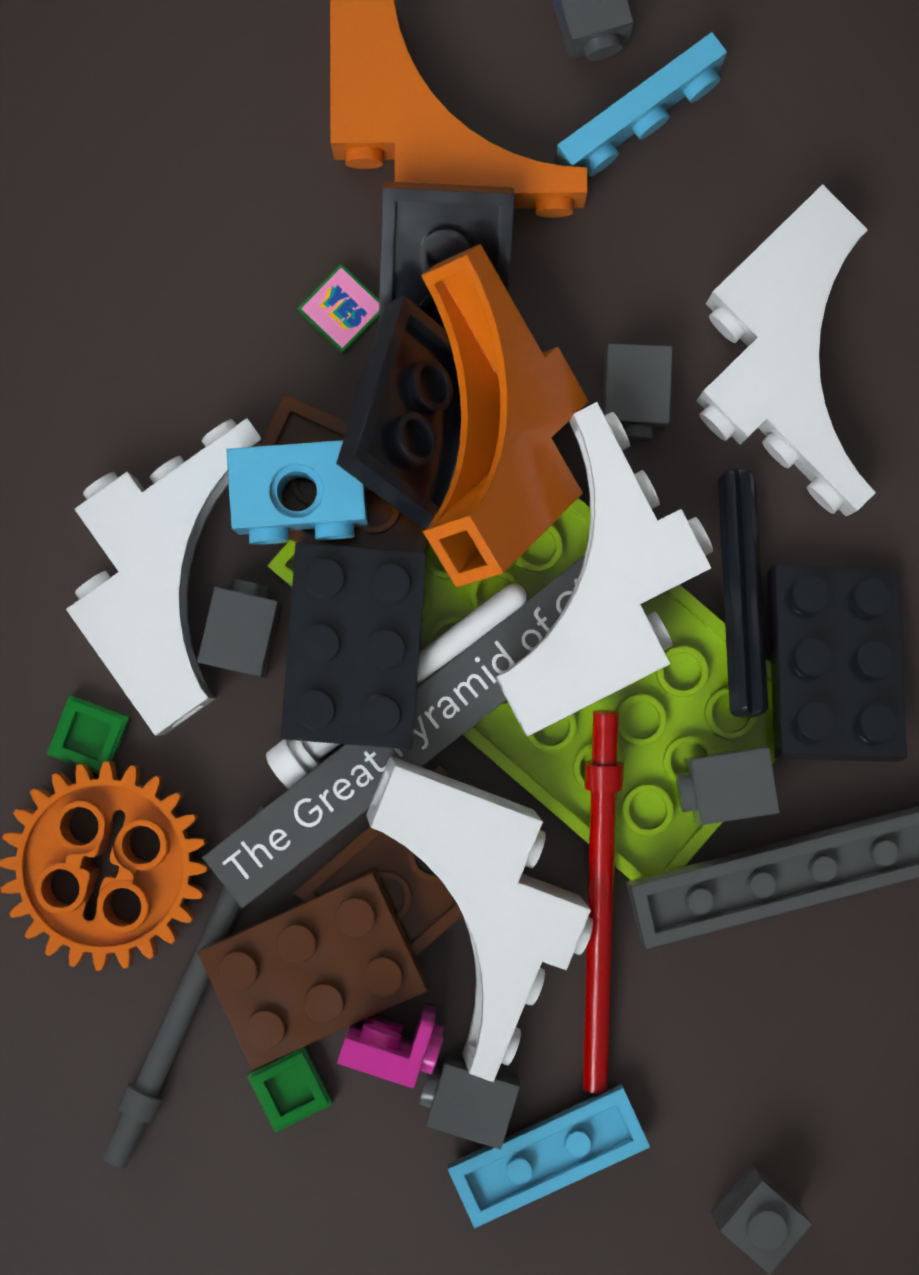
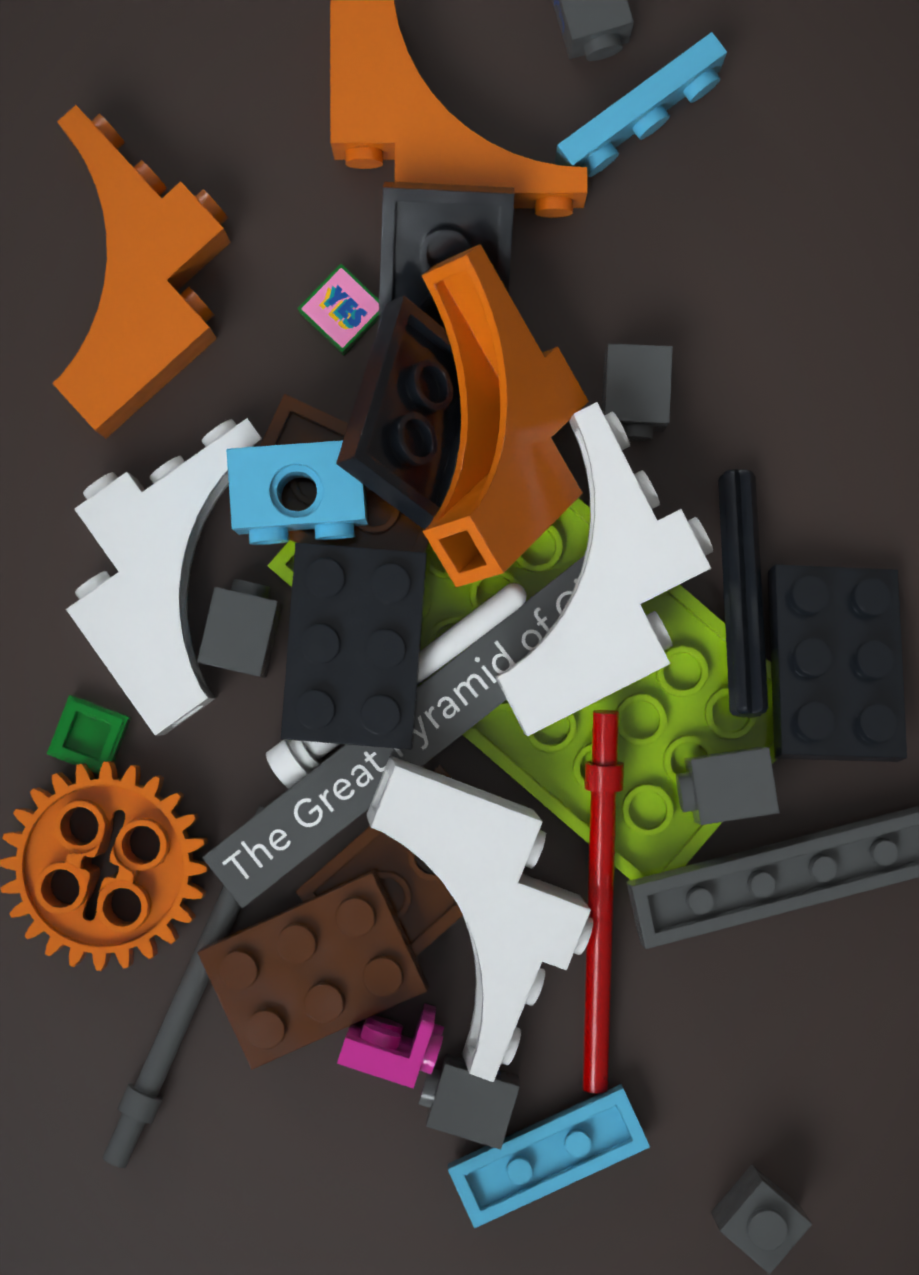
green tile [247,1045,334,1133] -> none
white arch [696,184,876,517] -> none
none -> orange arch [52,105,231,439]

